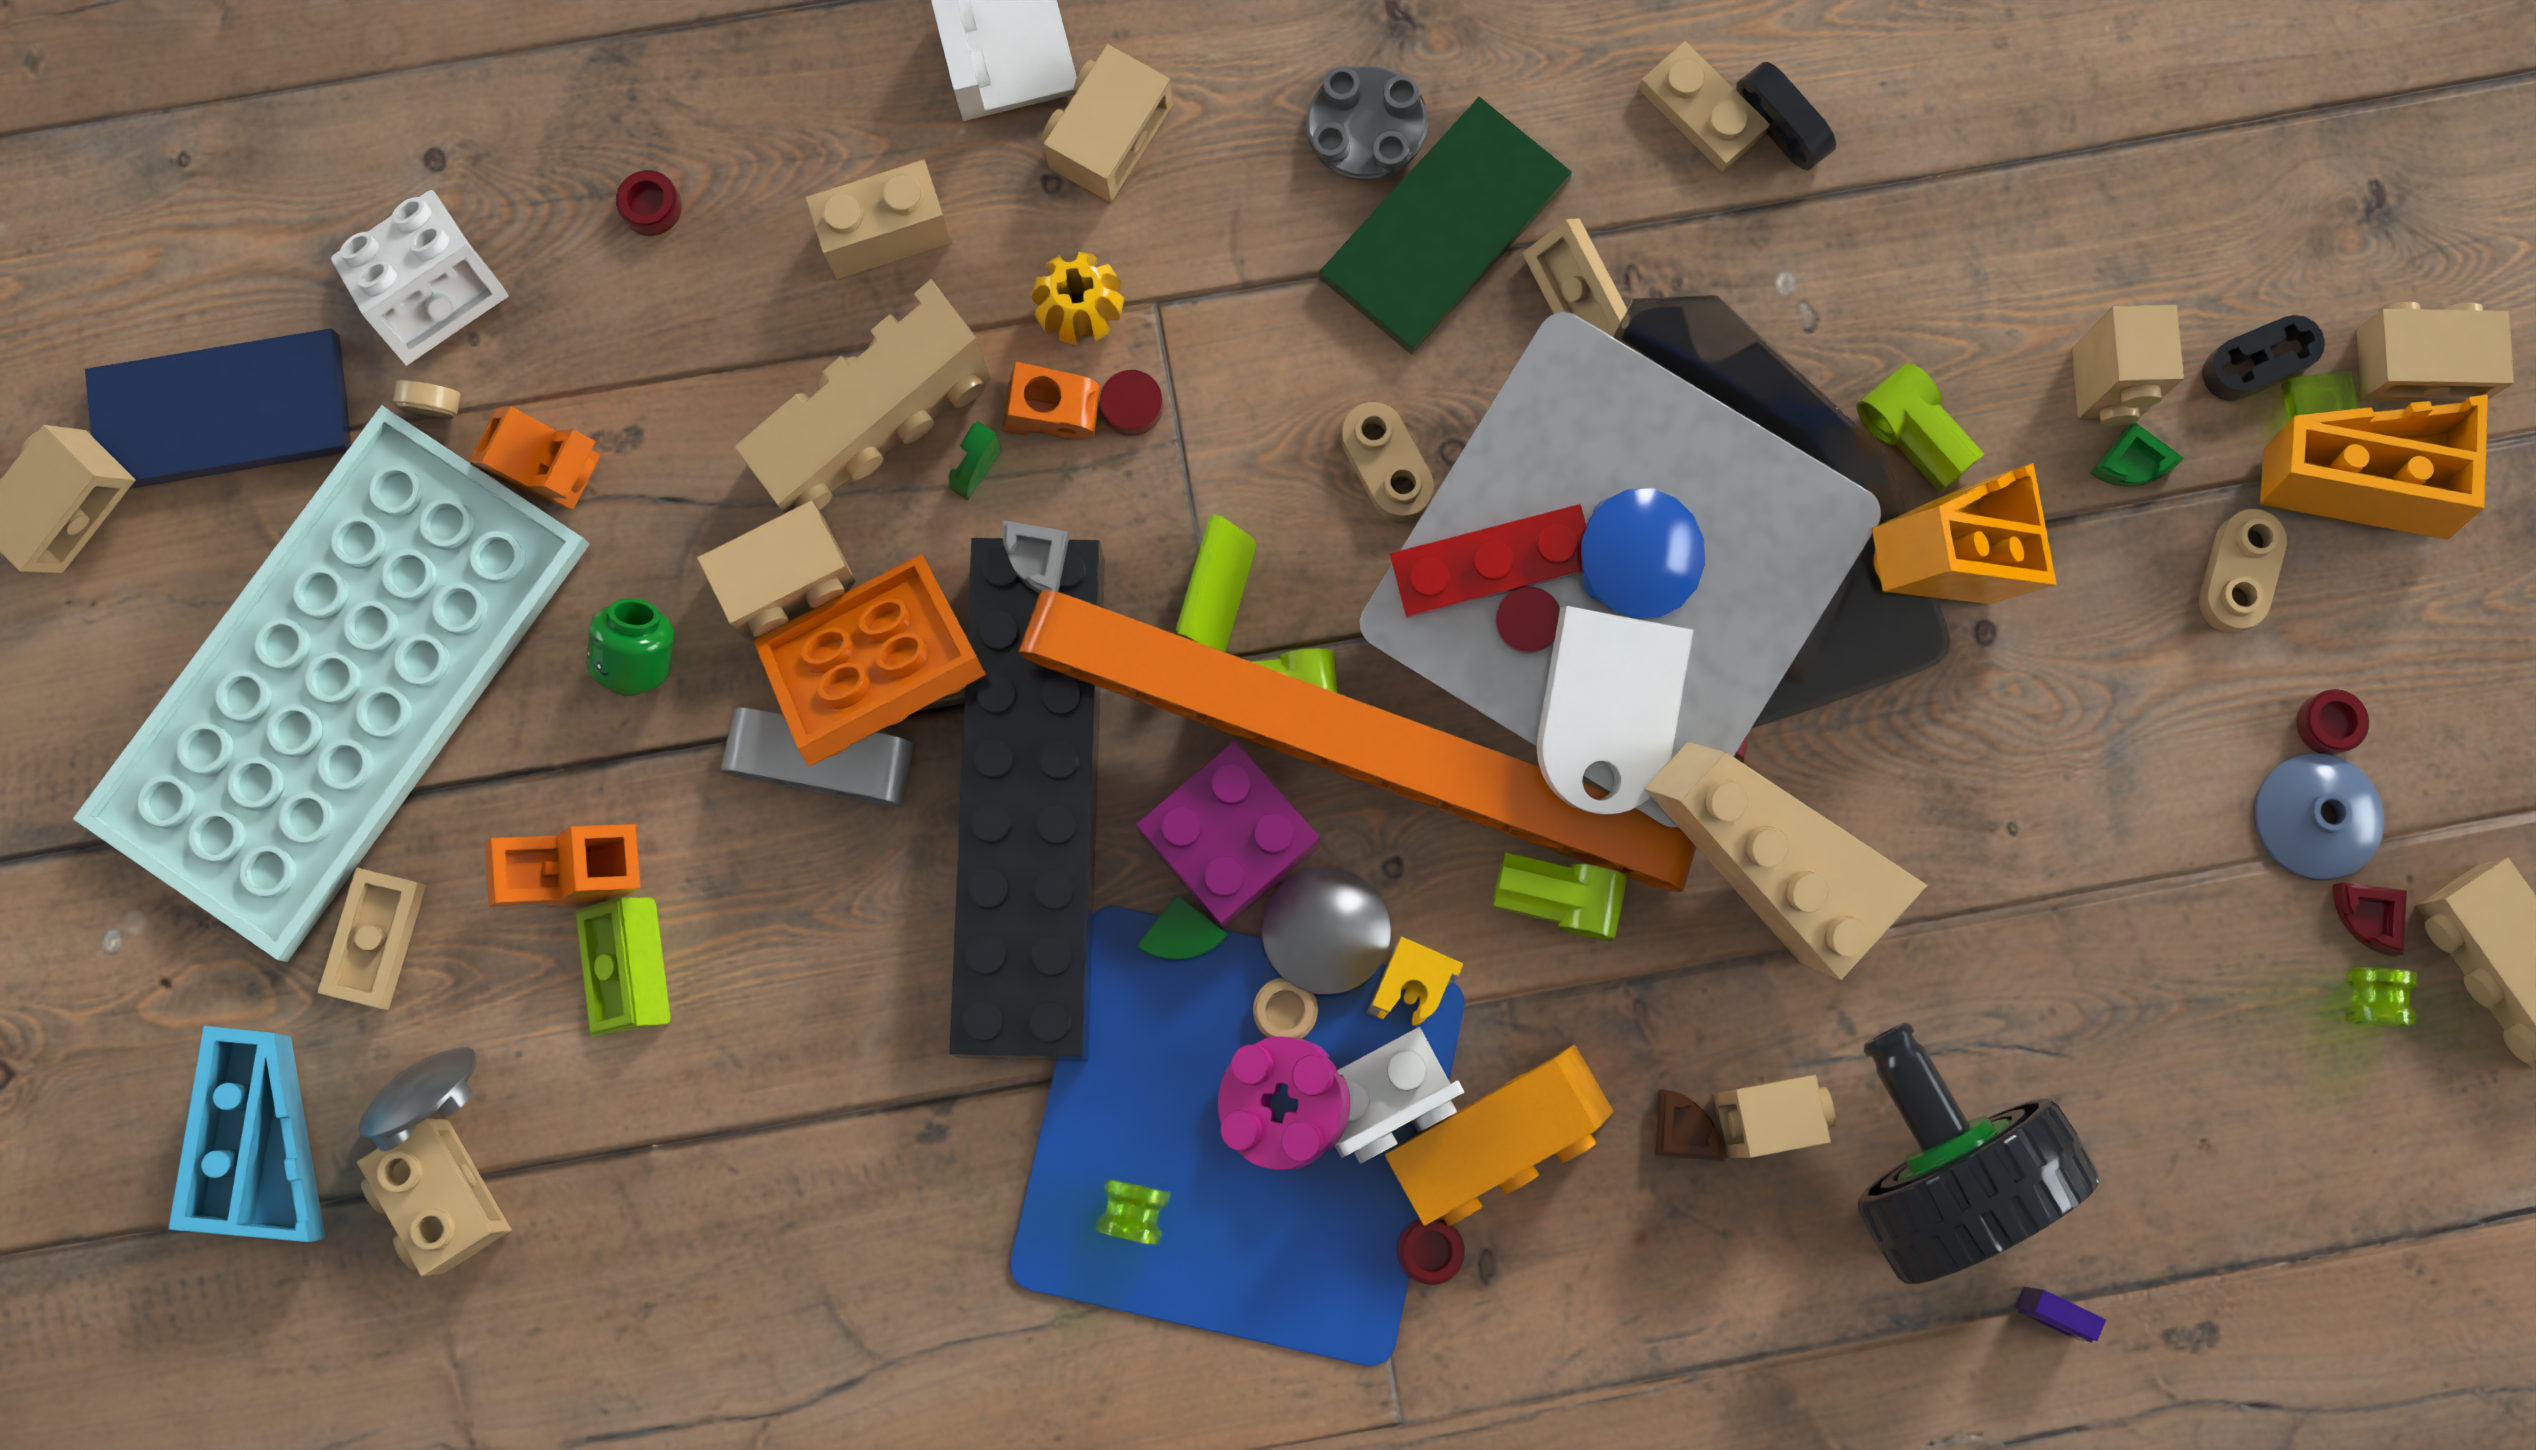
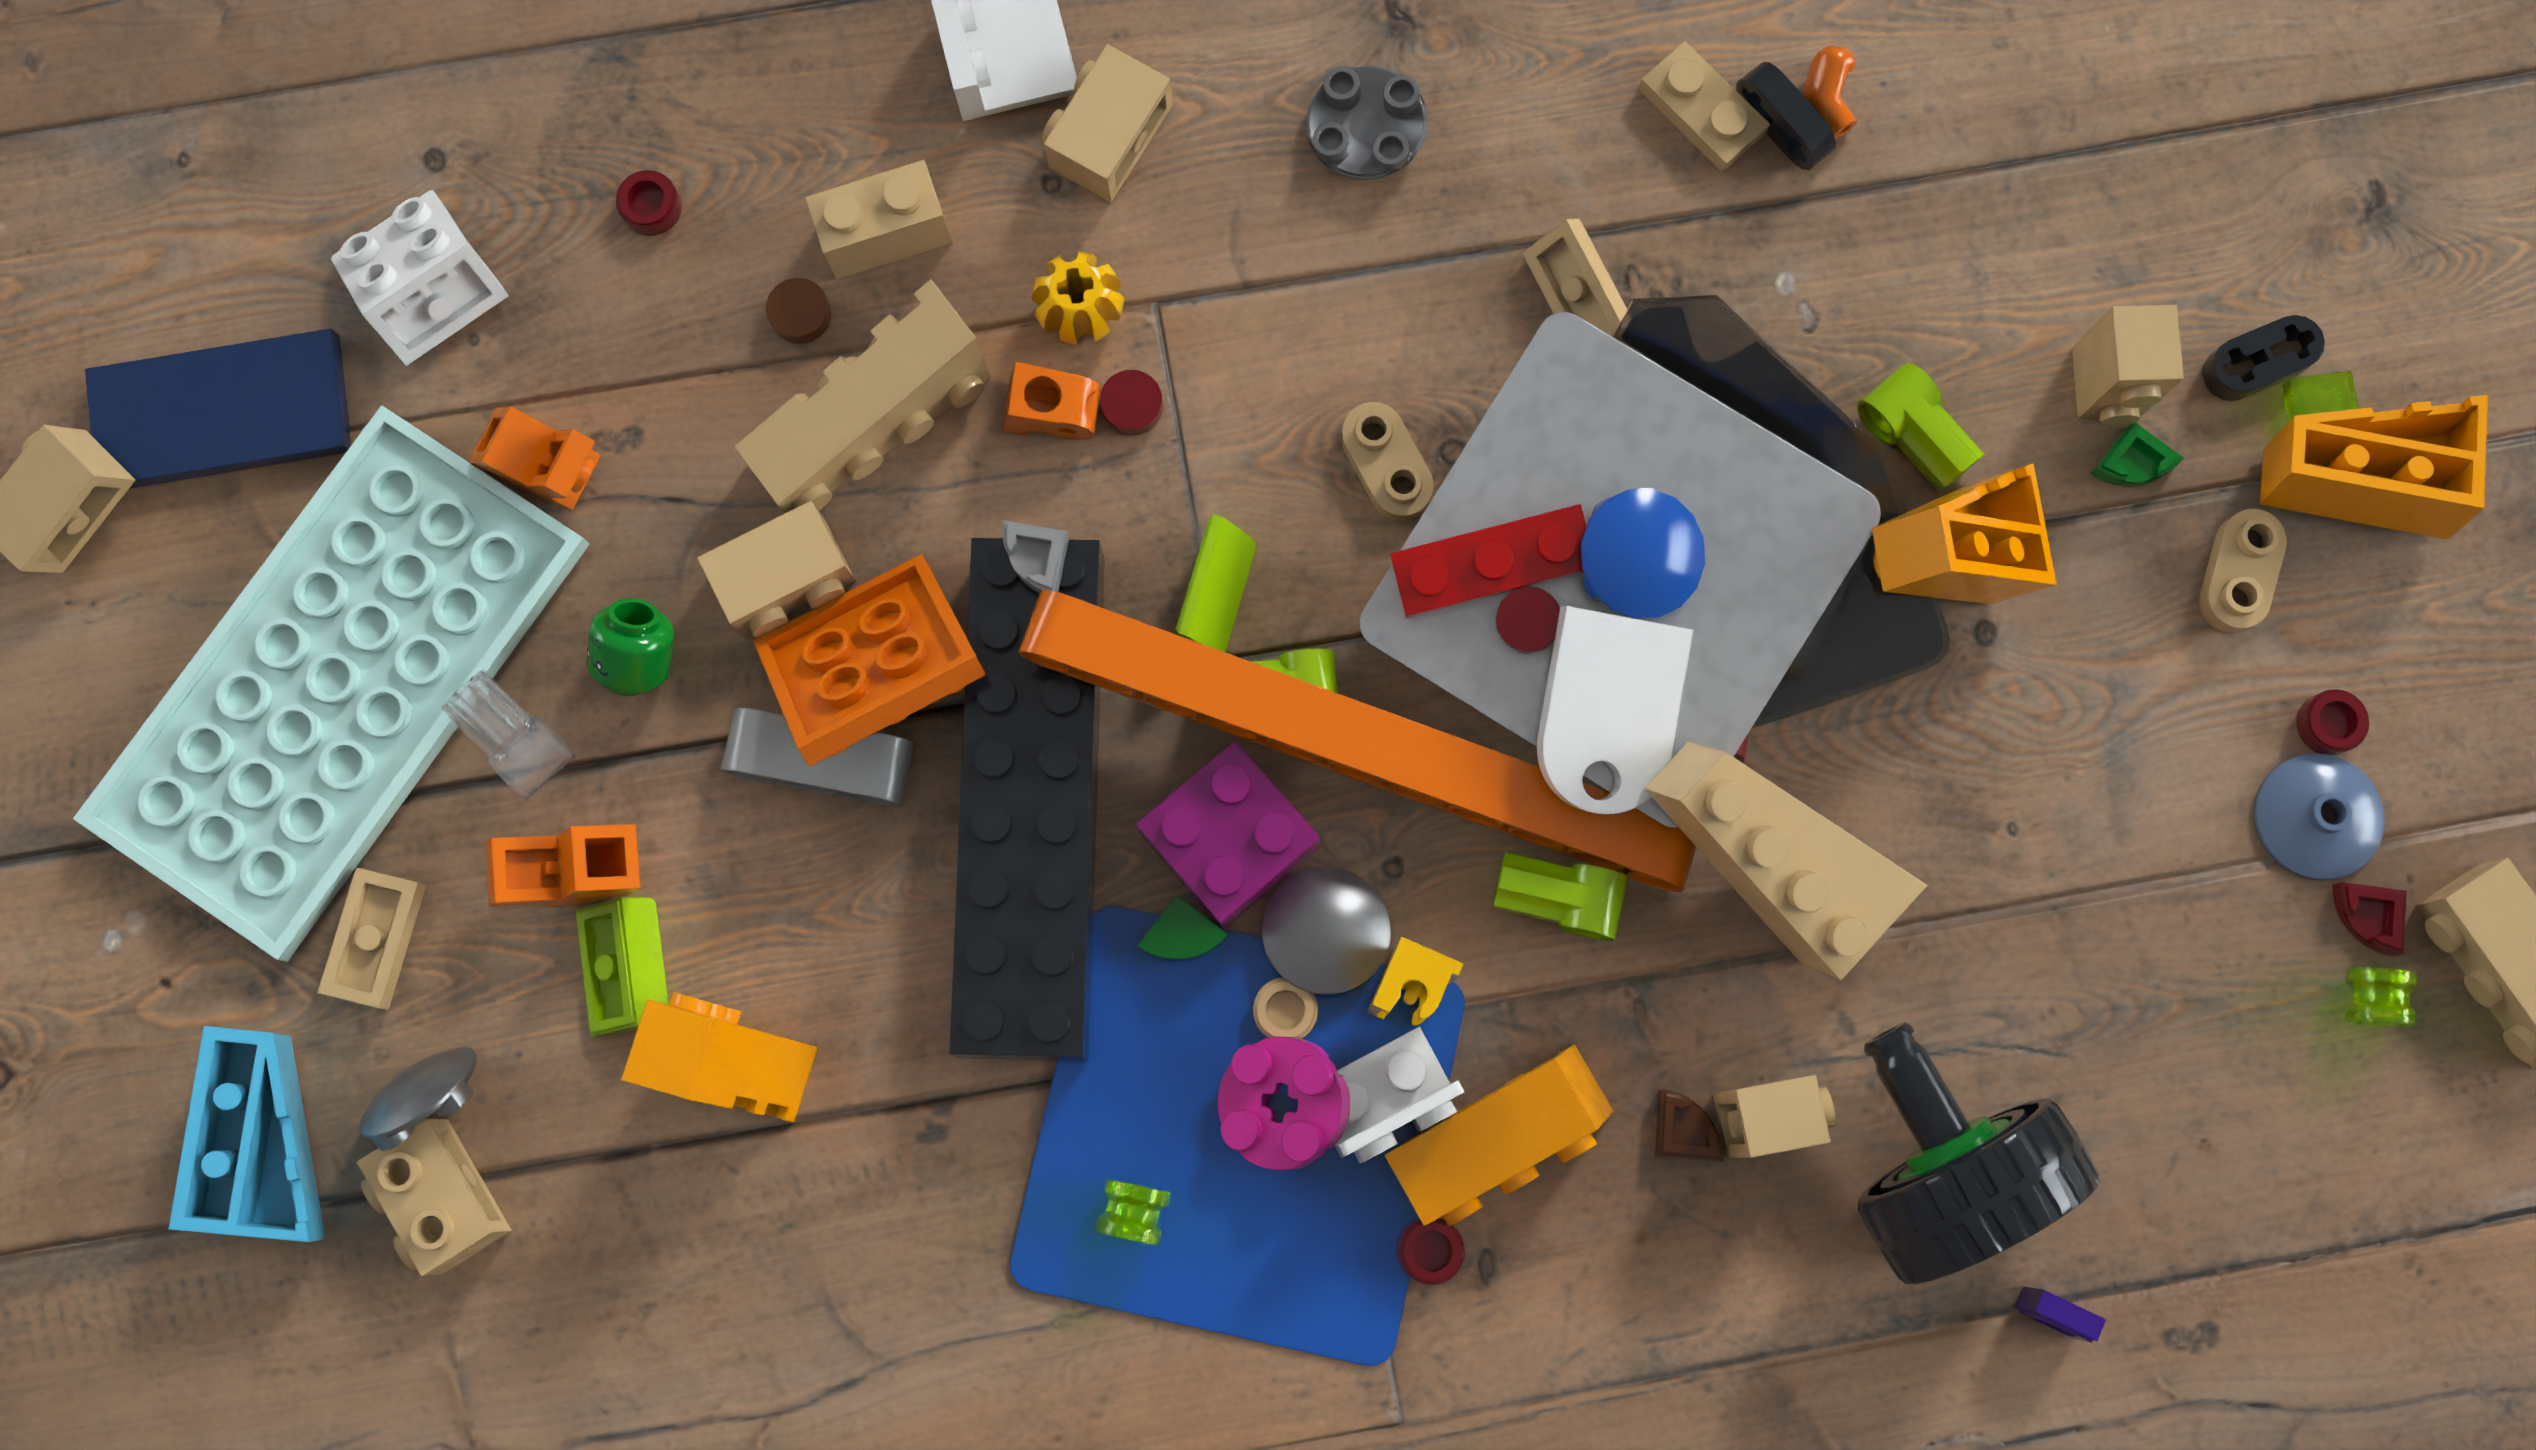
tan tile [392,380,461,418] -> none
green tile [949,421,1002,500] -> none
dark green tile [1319,97,1572,355] -> none
tan brick [2356,302,2514,402] -> none
none -> clear piece [441,669,576,800]
none -> light orange wedge [621,992,818,1122]
none -> reddish brown tile [766,278,831,344]
none -> orange arm [1803,46,1858,139]

